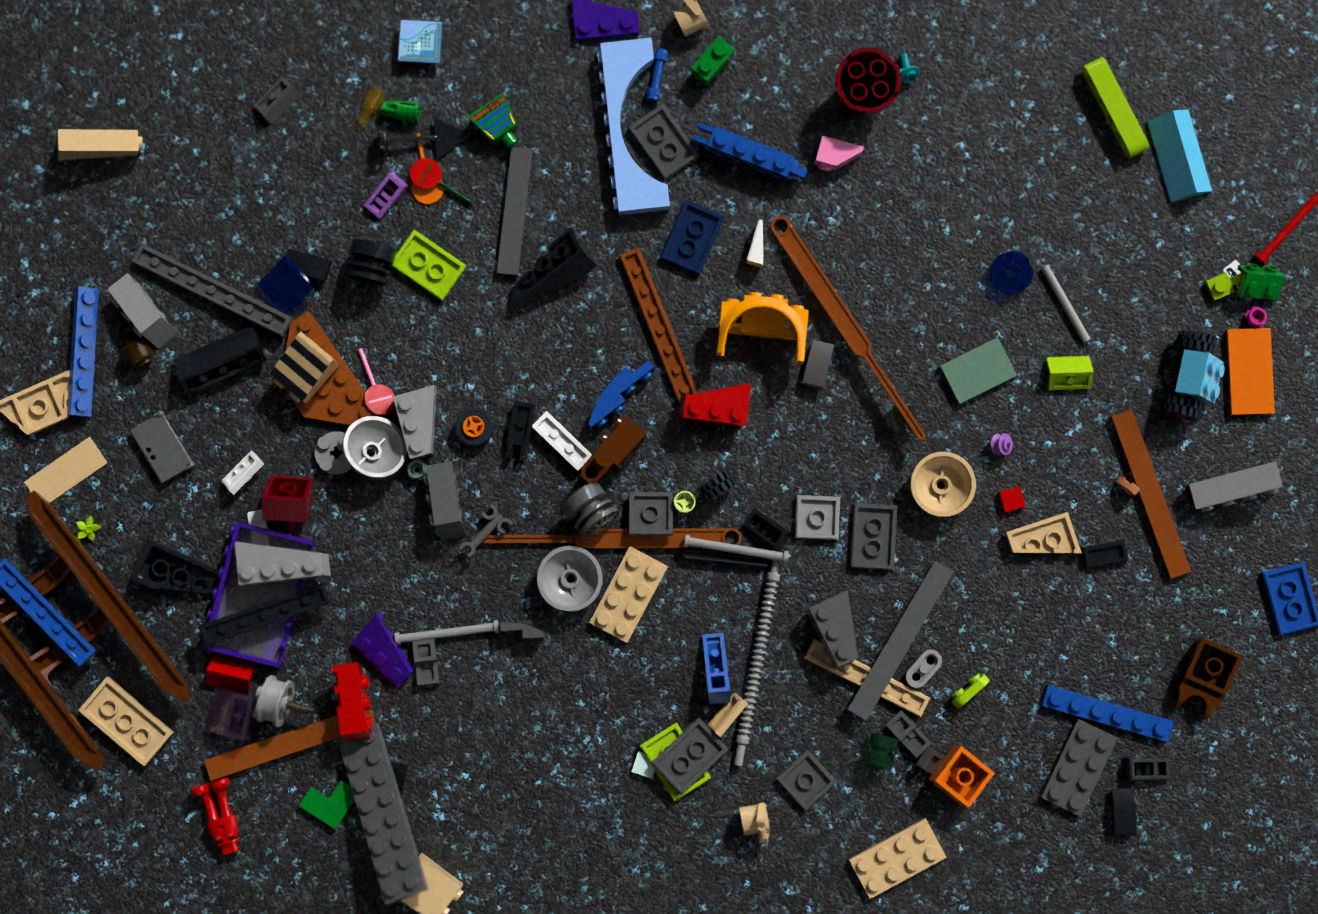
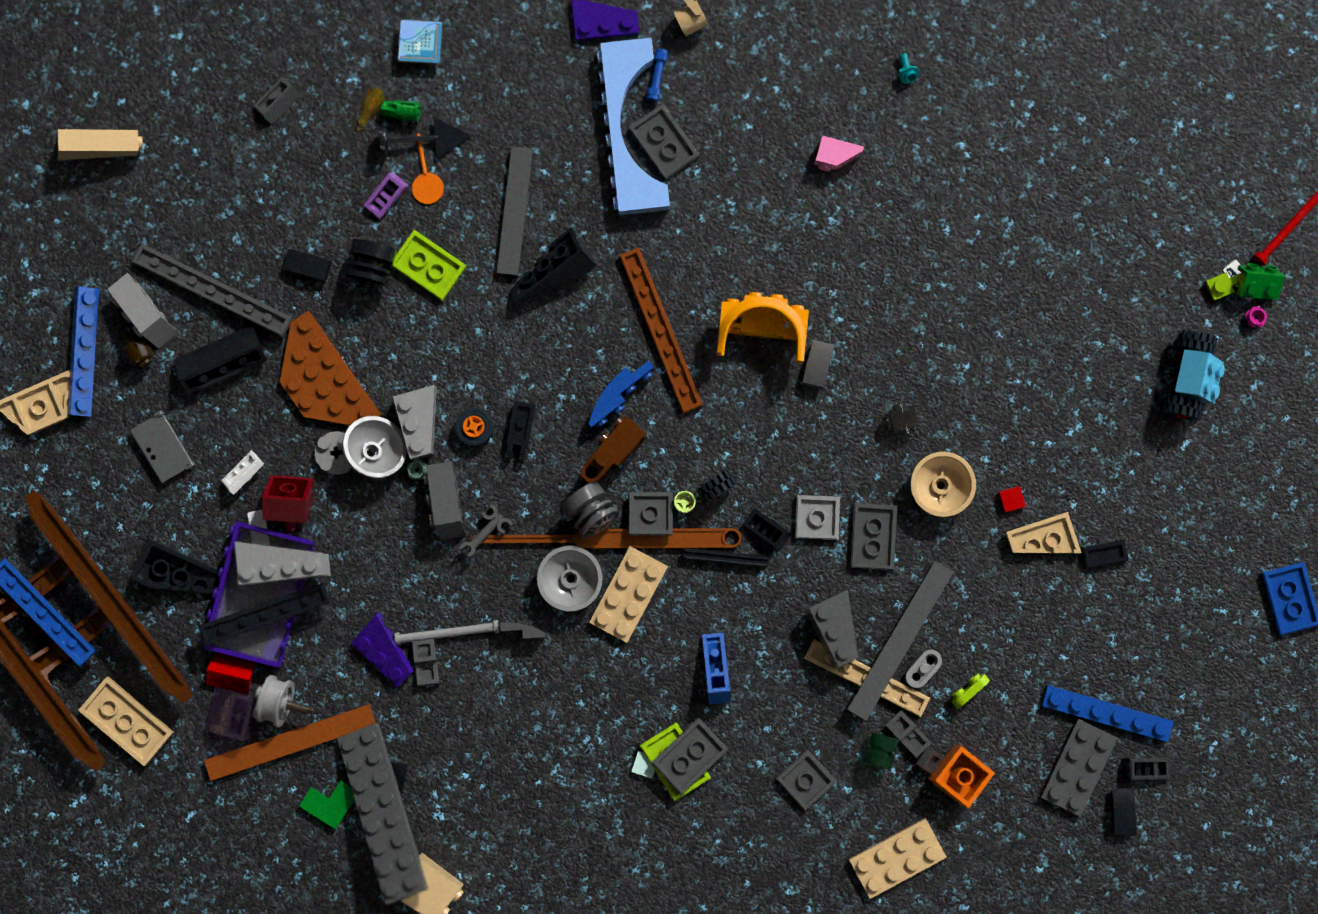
tan sticker [24,437,108,503] -> none
lime plant [76,516,102,541] -> none
red piece [189,777,239,855] -> none
clear blue tile [257,255,316,315] -> none
slope [270,331,340,403] -> none
red wedge [331,662,373,742] -> none
piece [358,348,395,415] -> none
red piece [410,158,474,205] -> none
torso [468,93,518,149] -> none
white plate [532,411,592,471] -> none
dark blue tile [660,200,725,276] -> none
red wedge [678,383,751,427] -> none
light grey bar [684,534,789,564] -> none
green brick [691,36,735,87] -> none
blue hinge [692,123,808,181] -> none
tan tile [707,693,748,737] -> none
light grey hose [734,560,781,766] -> none
tan piece [739,803,770,843] -> none
white slope [746,220,763,268] -> none
dark orange piece [771,216,925,441] -> none
dark red cone [835,48,901,114] -> none
sand green tile [939,337,1017,405] -> none
clear blue plate [989,251,1033,295] -> none
medium lavender wheel [990,433,1013,455] -> none
light grey bar [1041,265,1091,343] -> none
lime panel [1046,356,1094,390] -> none
lime beam [1082,57,1149,159] -> none
dark orange tile [1110,409,1191,579] -> none
nougat tile [1115,476,1140,496] -> none
medium azure slope [1147,110,1212,203] -> none
reddish brown brick [1174,636,1244,721] -> none
light grey wedge [1189,461,1283,512] -> none
orange tile [1226,328,1275,415] -> none

